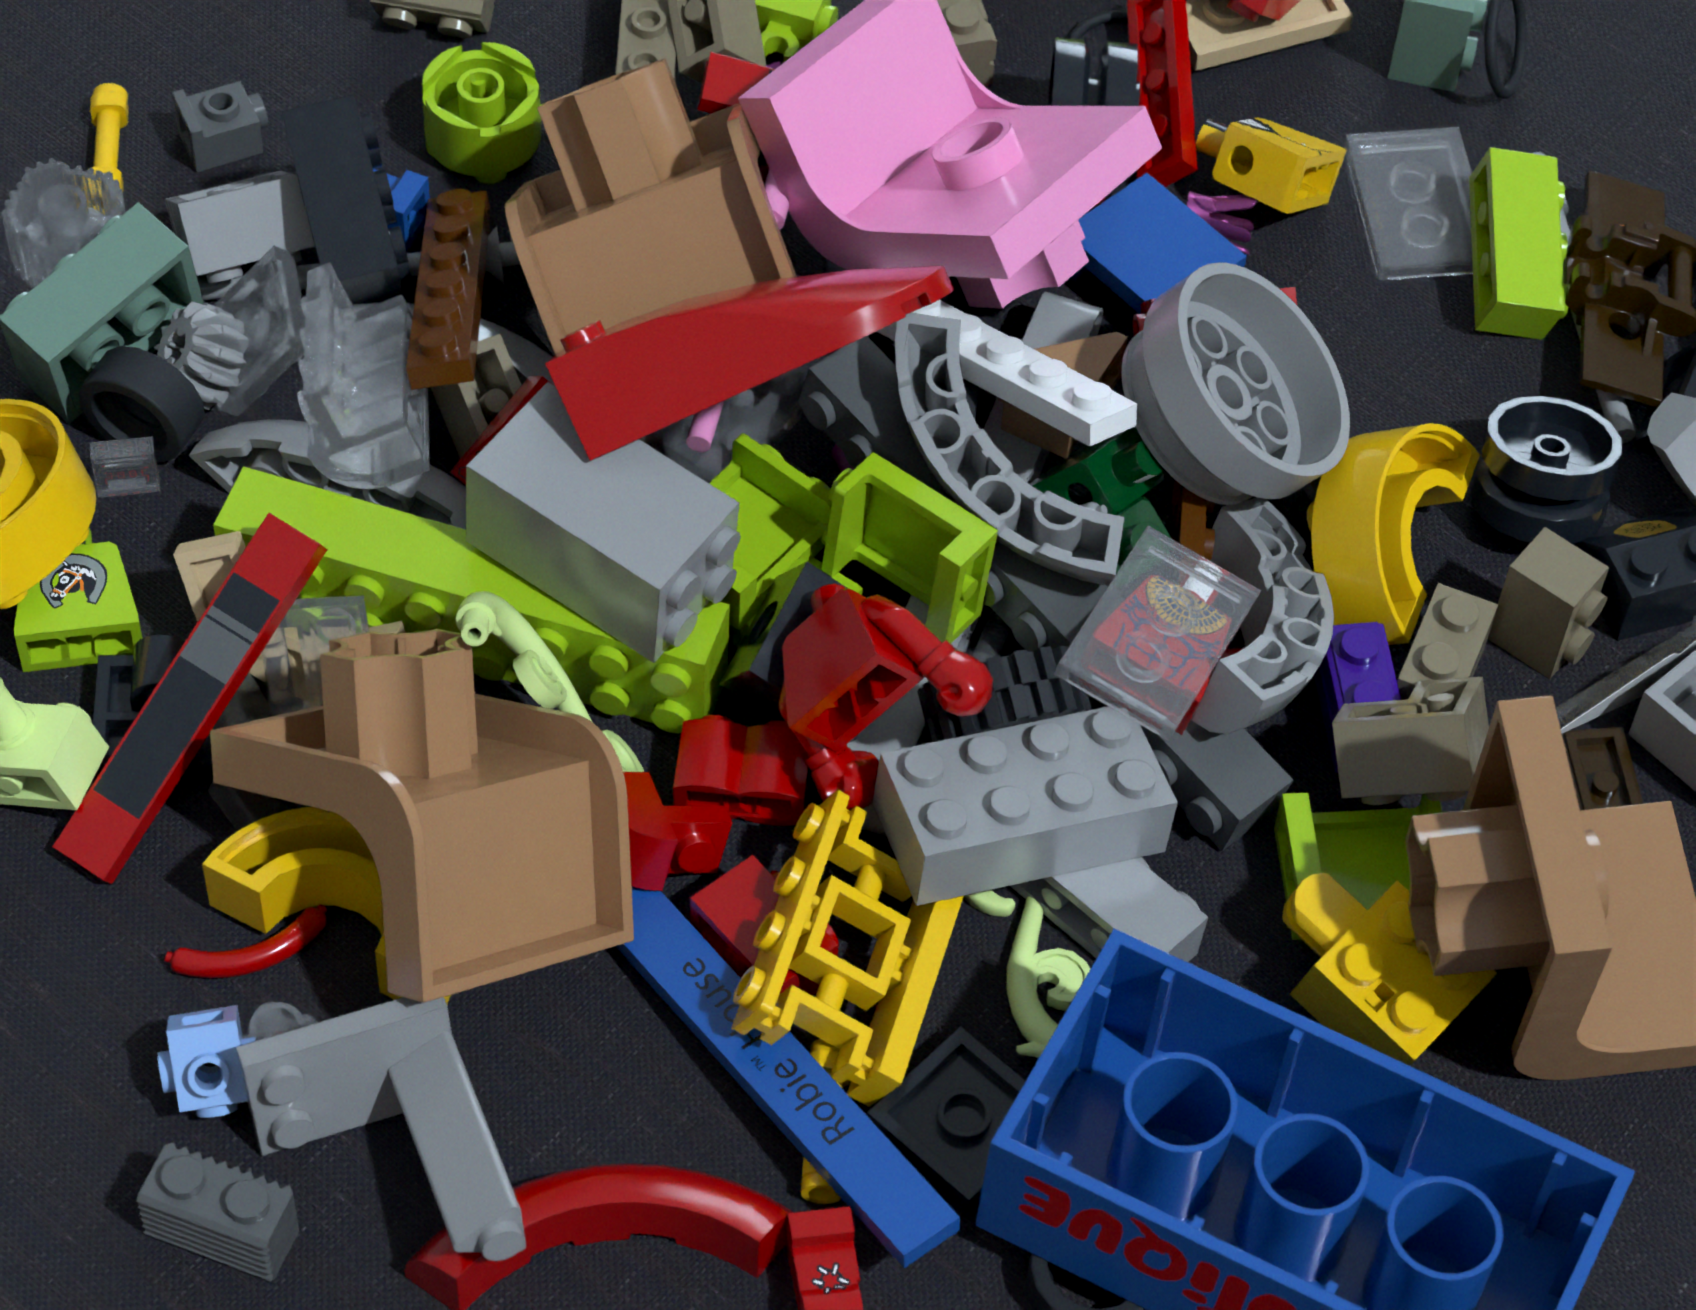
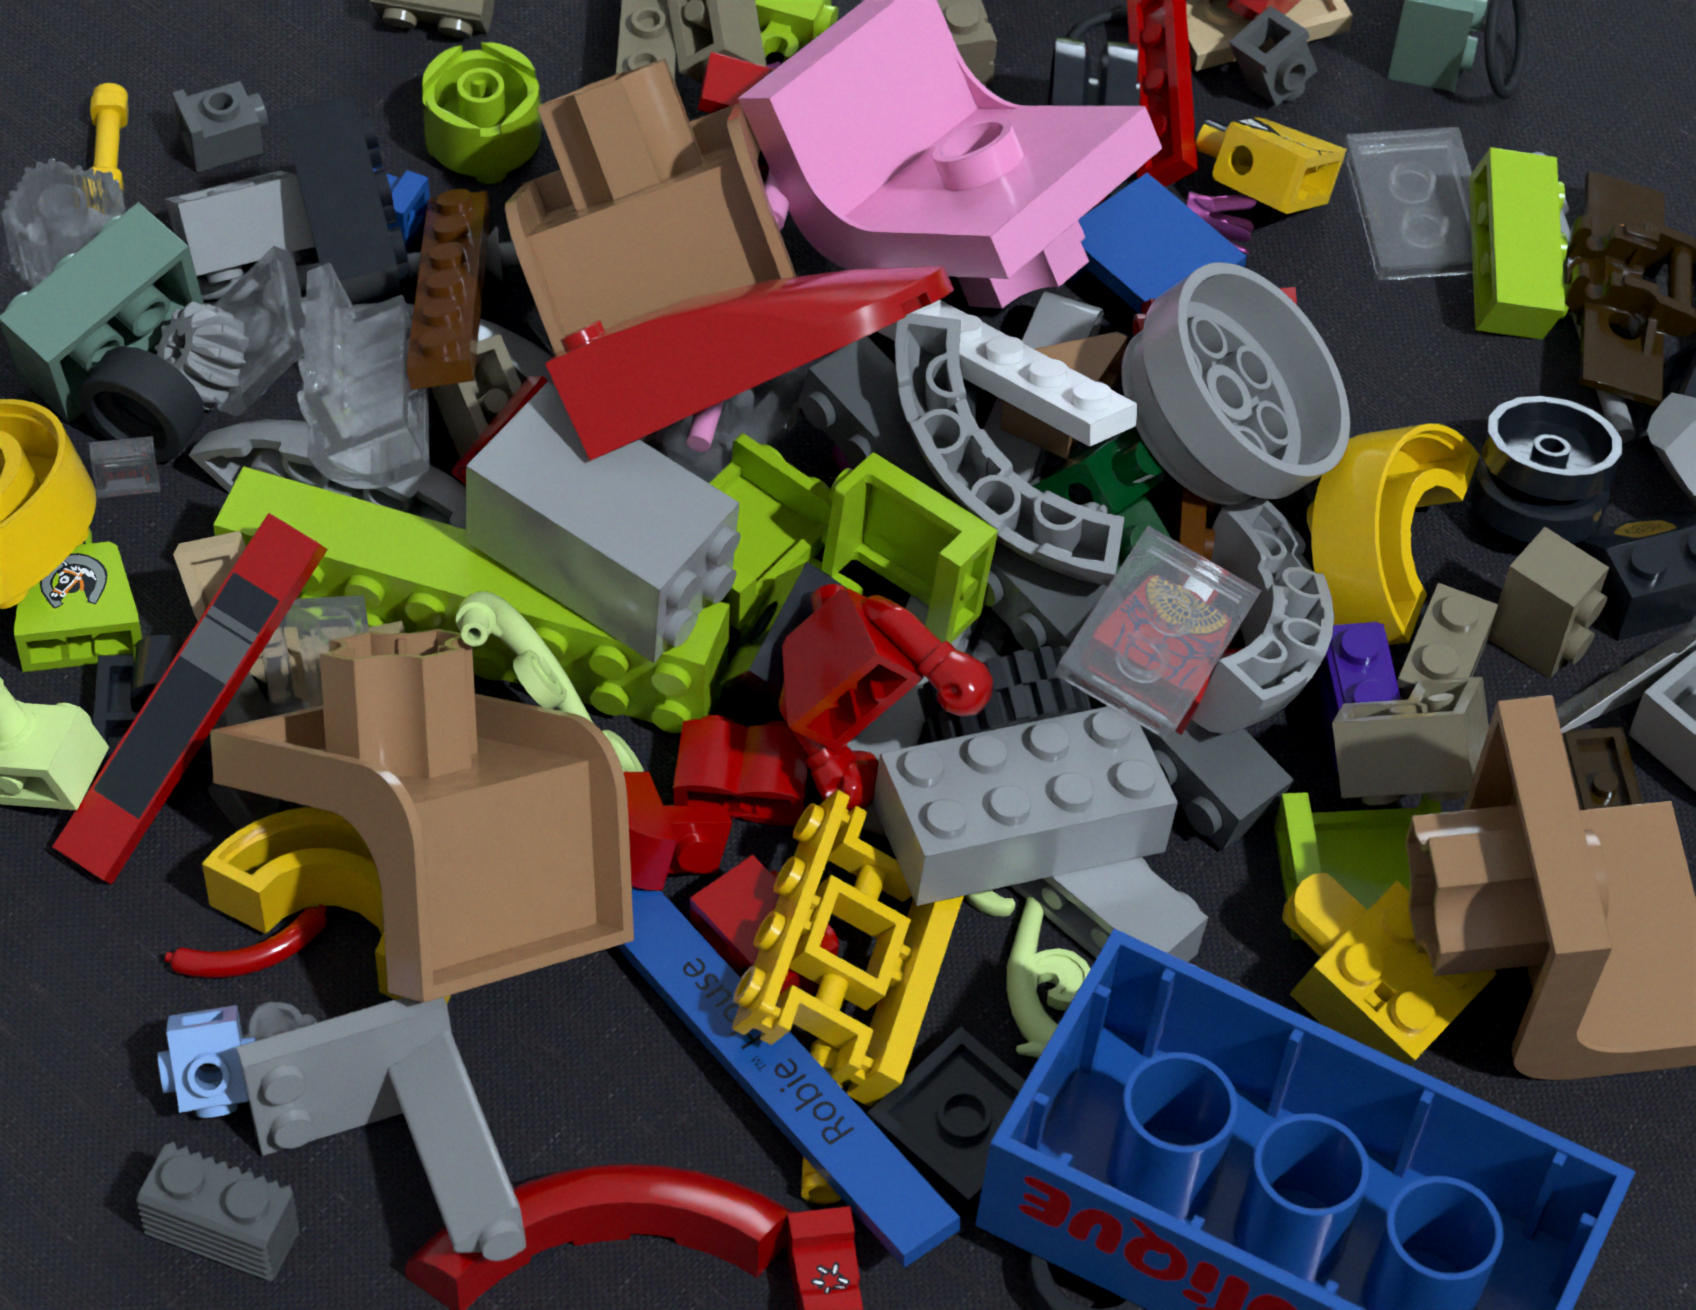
none -> dark grey brick [1229,6,1318,107]

